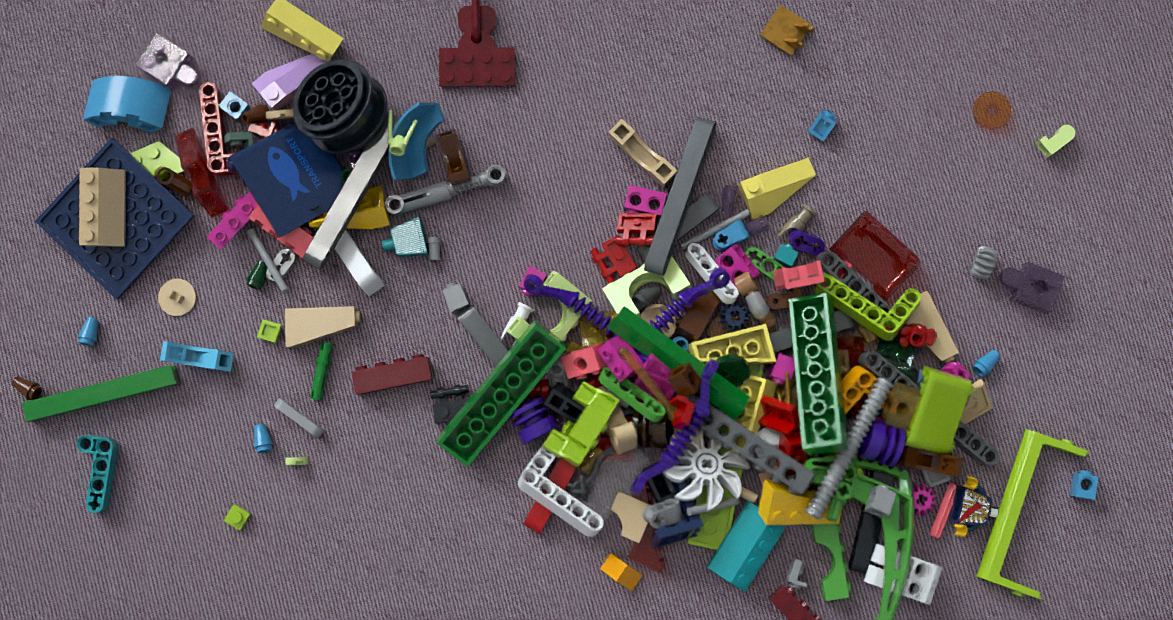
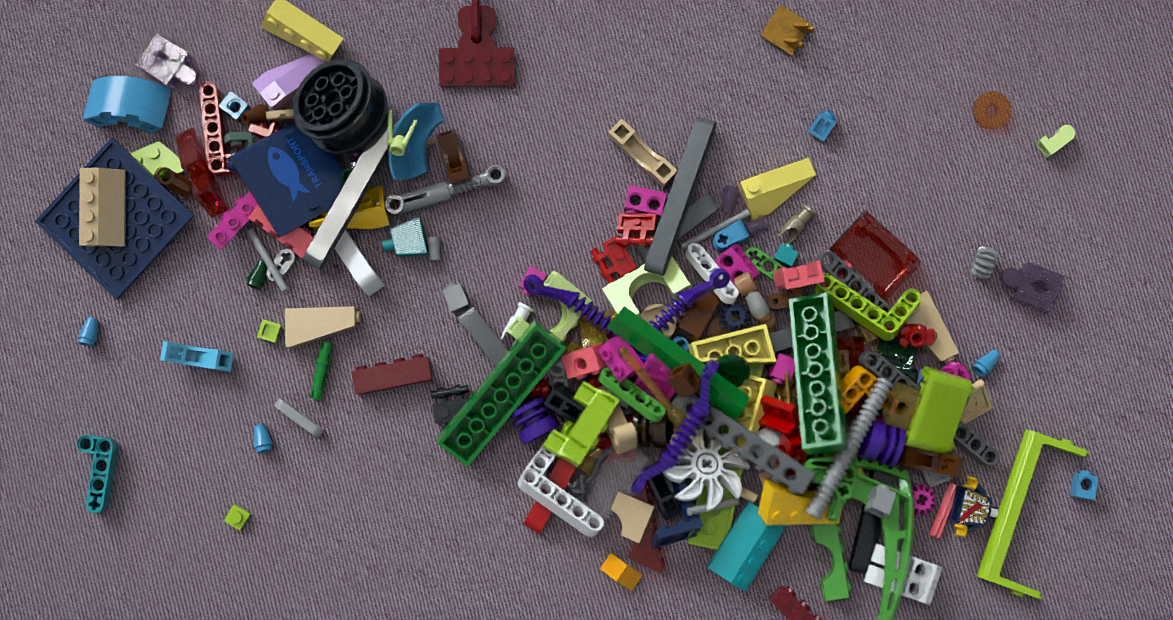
reddish brown cone [11,376,42,400] -> none
green tile [22,365,181,422] -> none
tan piece [158,278,196,316] -> none
yellowish green tile [286,457,309,465] -> none
dark grey cone [632,285,661,309] -> none
light grey piece [643,498,683,529] -> none
red bracket [669,396,695,429] -> none
light grey bracket [786,558,808,589] -> none
dark purple beam [789,230,825,255] -> none

